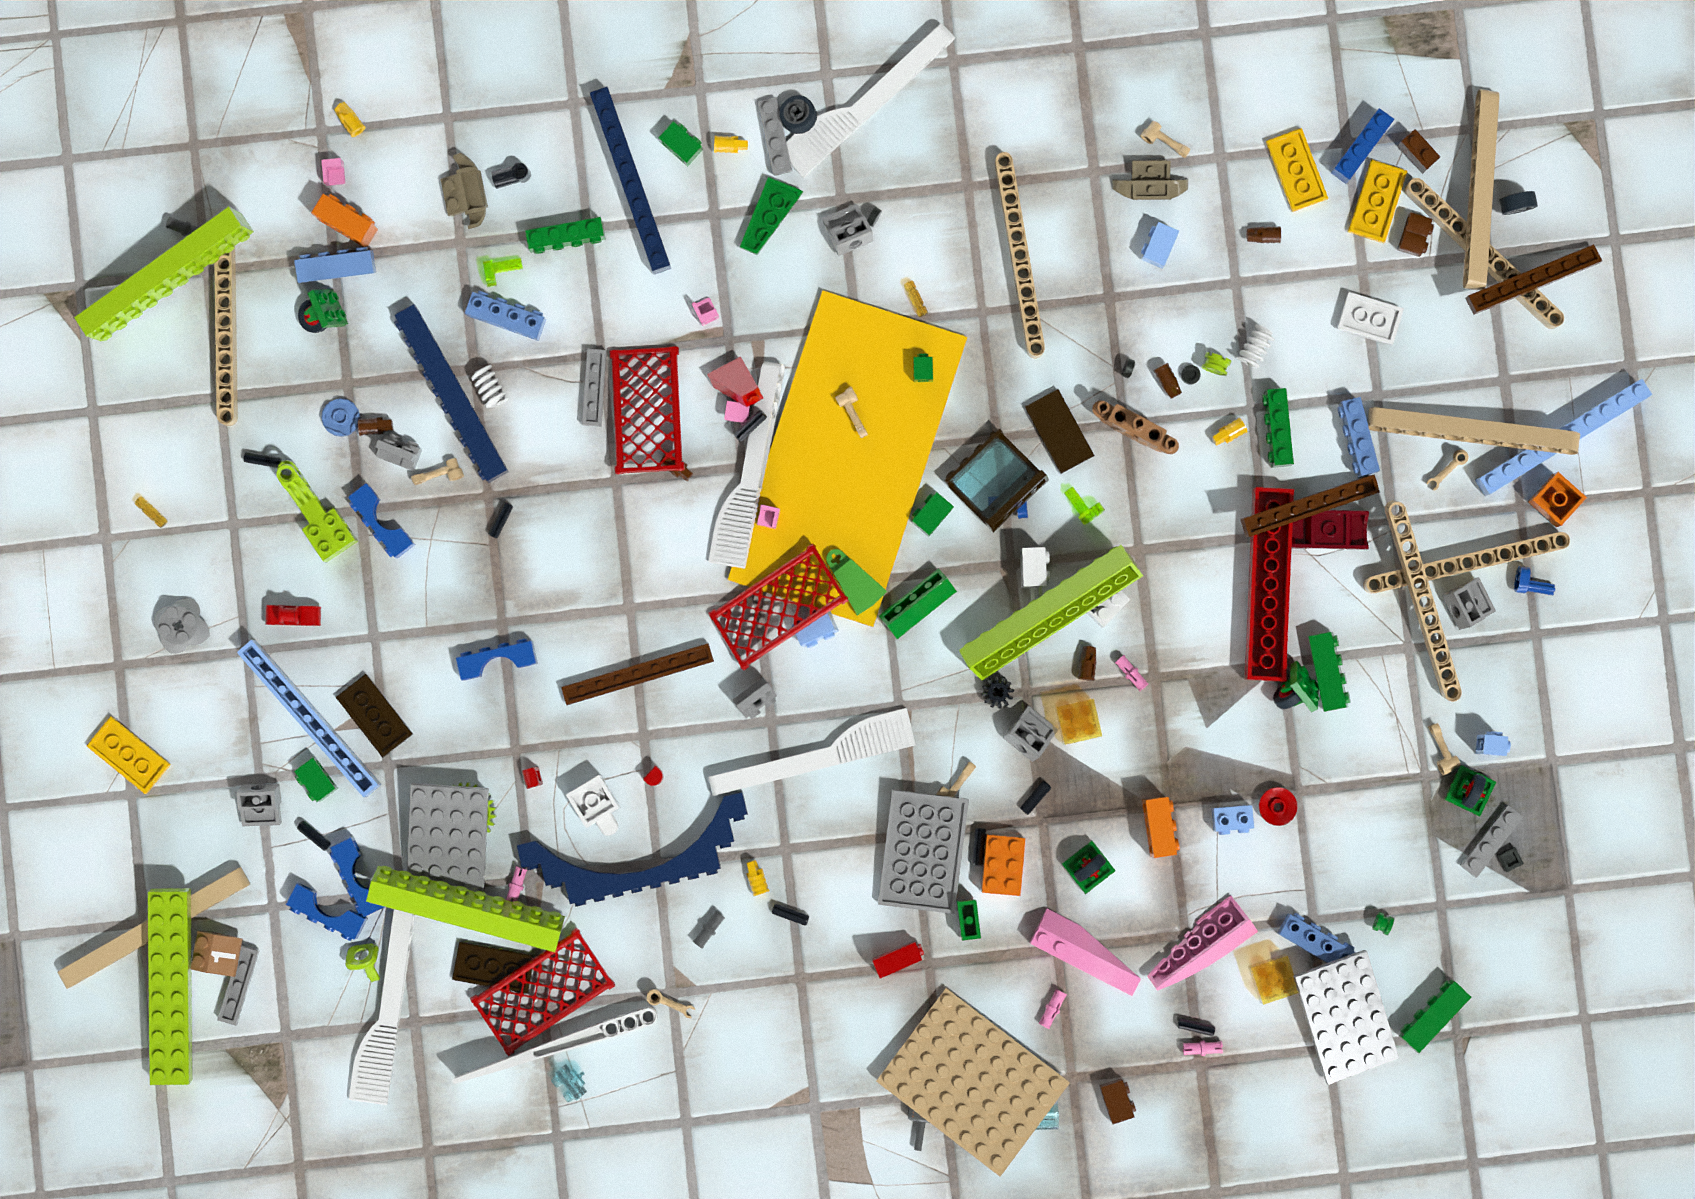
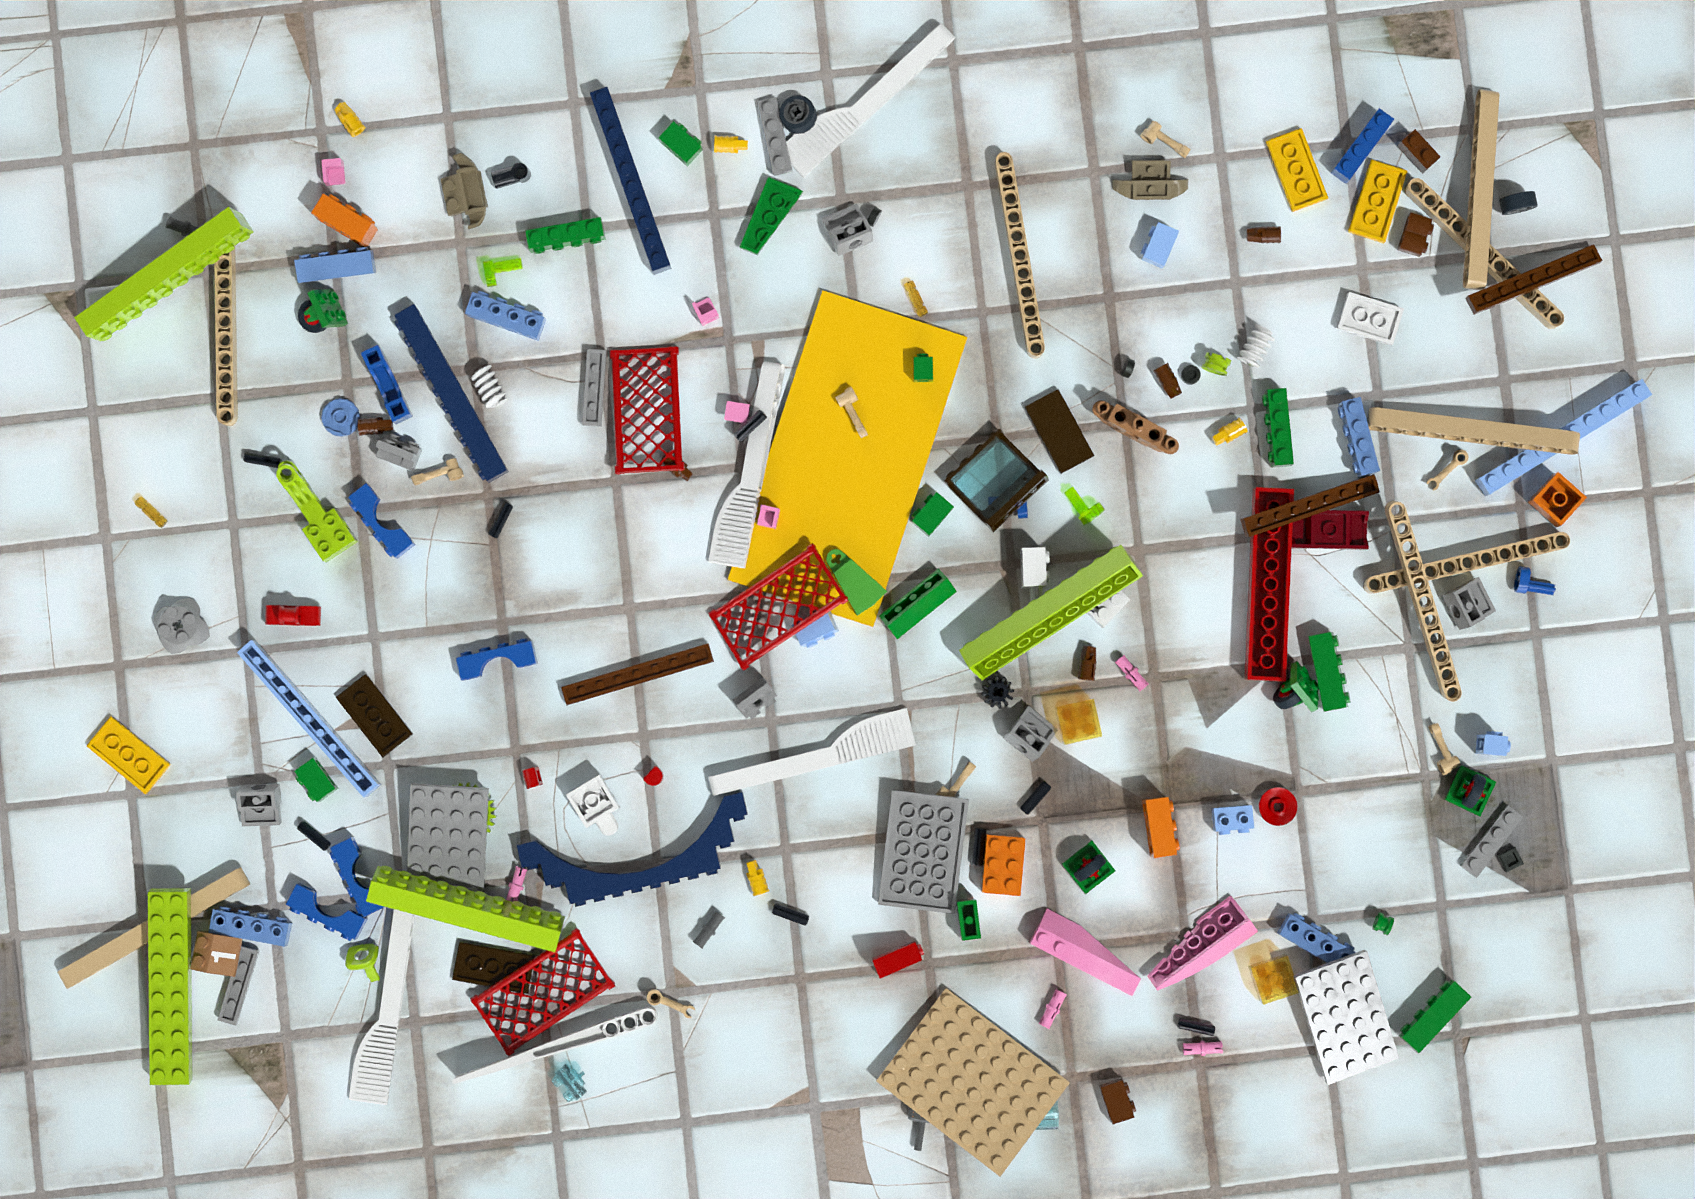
slope [707,356,763,407] -> none
none -> medium blue brick [209,906,292,947]
none -> blue arch [361,345,413,424]

